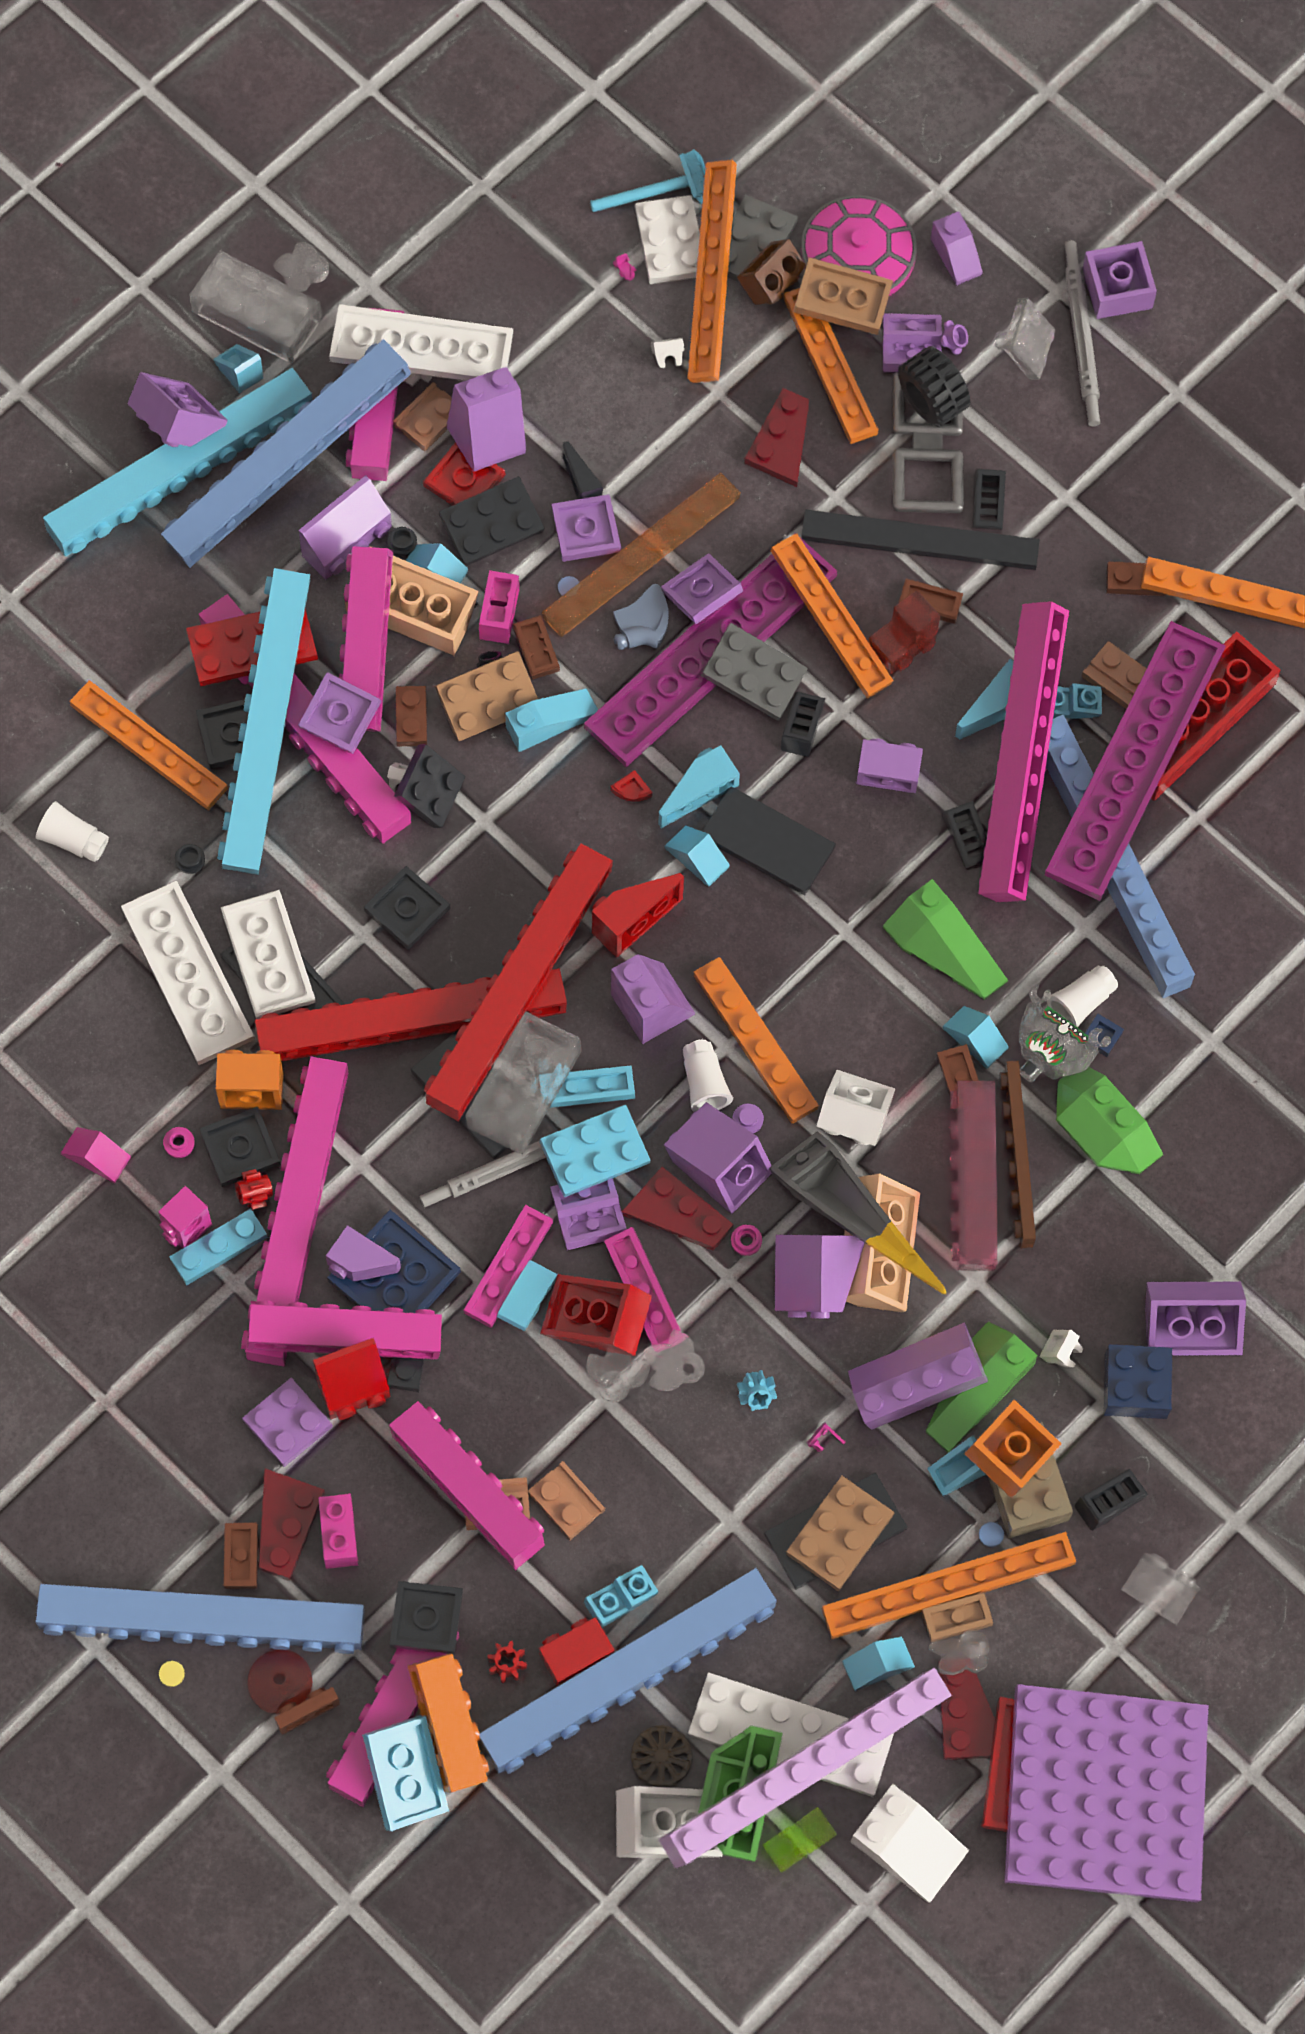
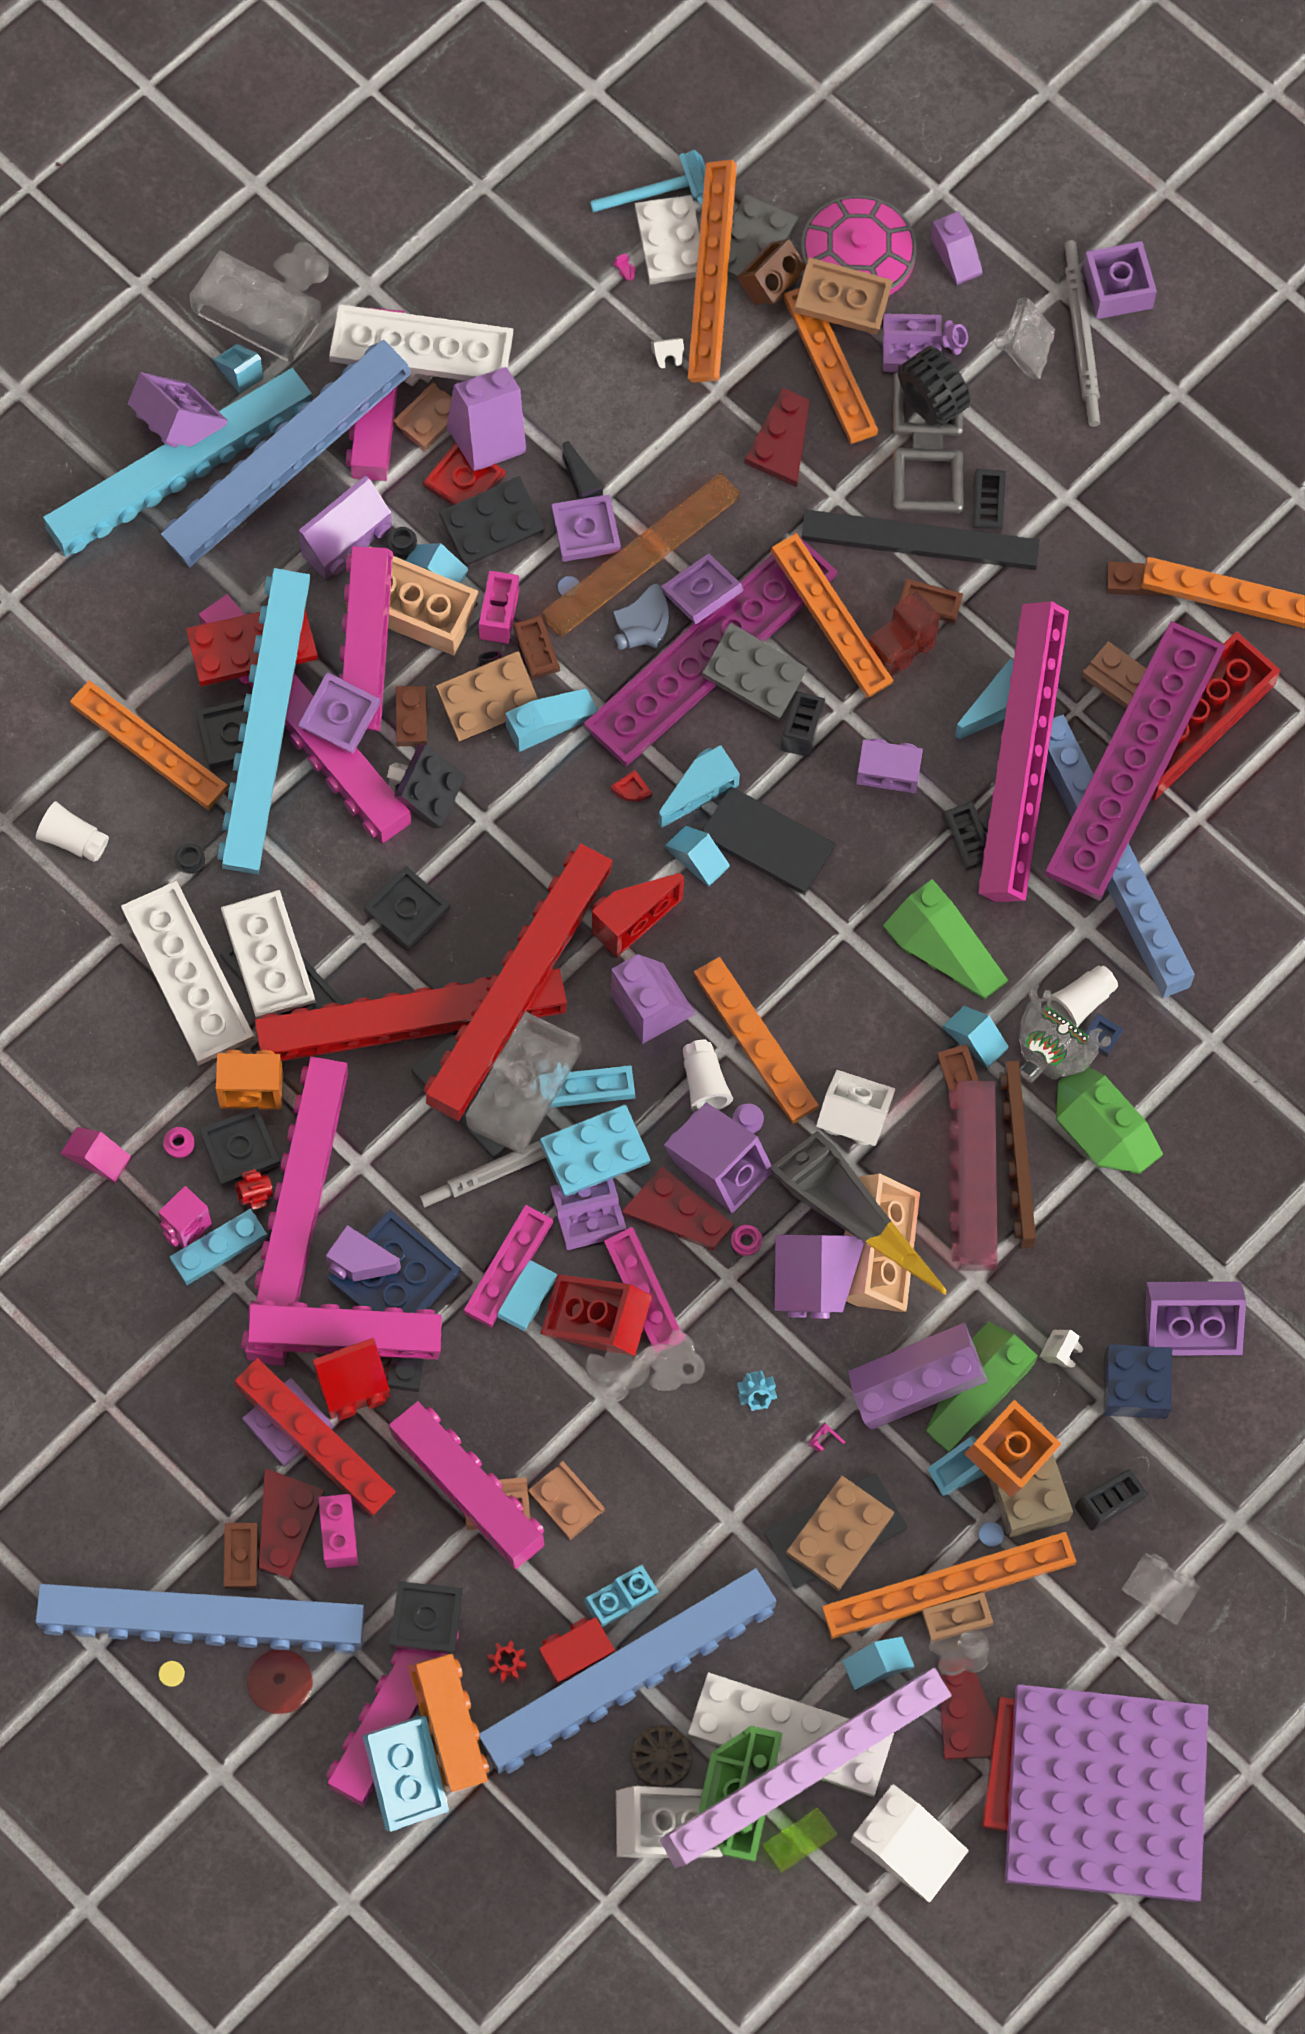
copper plate [274,1687,340,1735] -> none
medium azure slope [1053,683,1102,718] -> none
none -> red brick [233,1358,396,1518]

